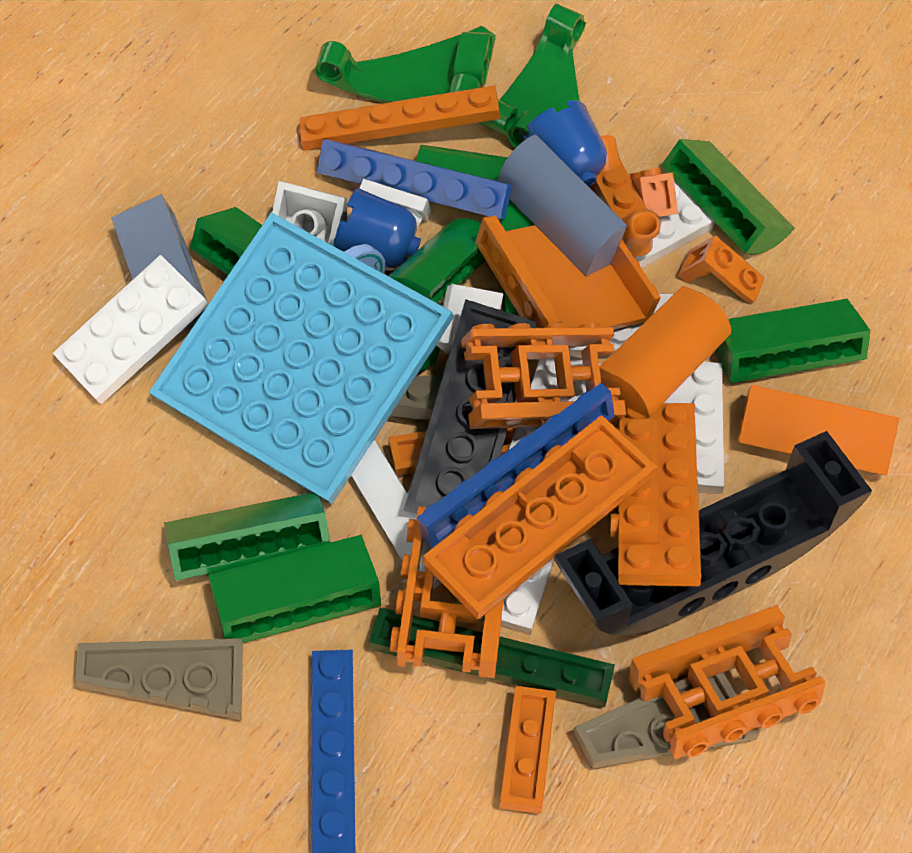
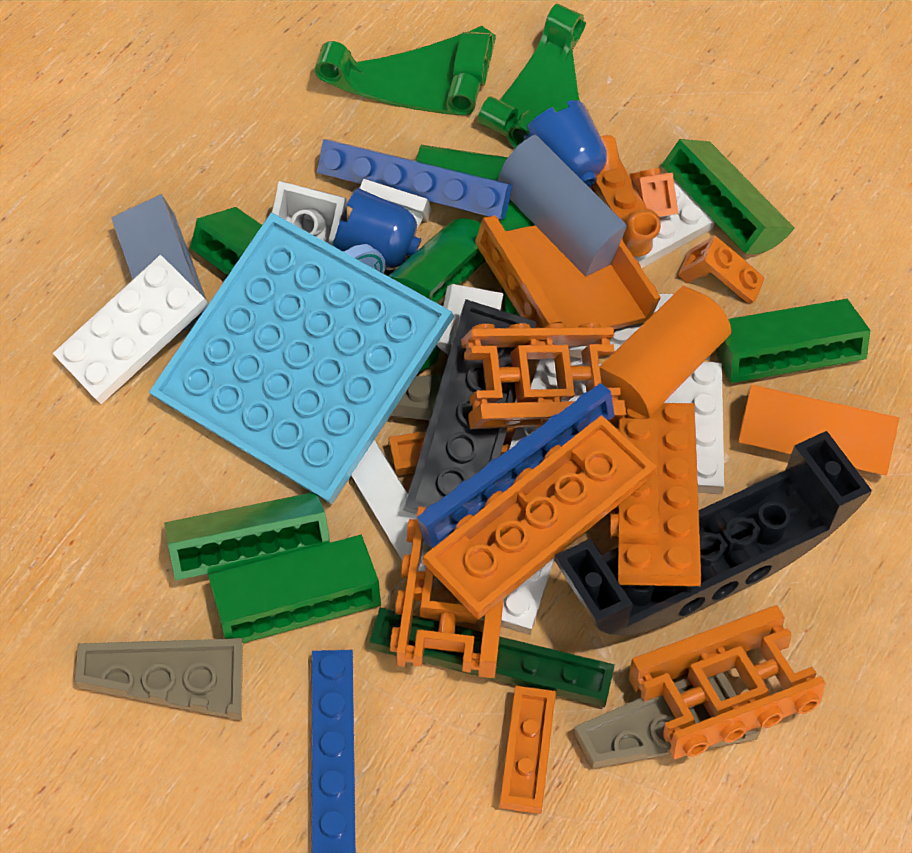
orange plate [300,85,501,151] -> none

